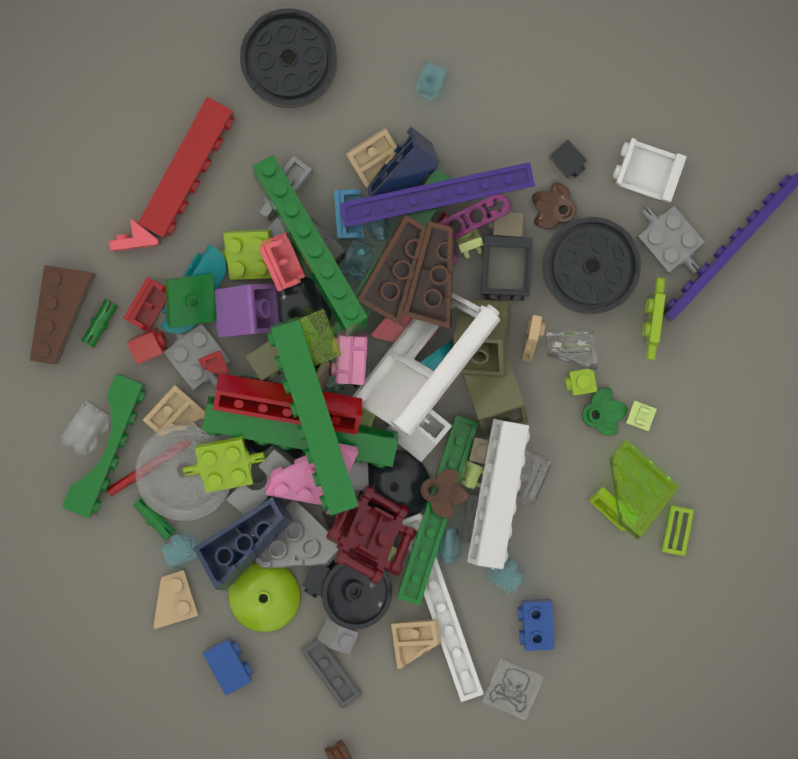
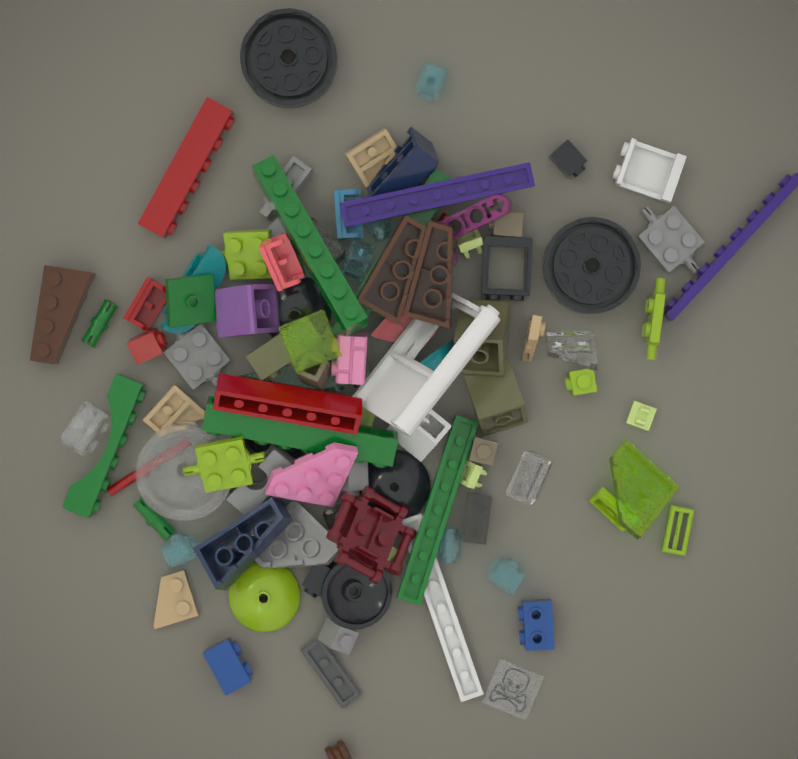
coral slope [109,219,161,252] -> none
red tile [198,350,229,374] -> none
green brick [267,317,358,515] -> none
tan wing [391,619,442,669] -> none
reddish brown plate [421,470,469,519] -> none
white brick [467,419,530,569] -> none
reddish brown plate [532,182,577,228] -> none
green plate [582,388,628,436] -> none

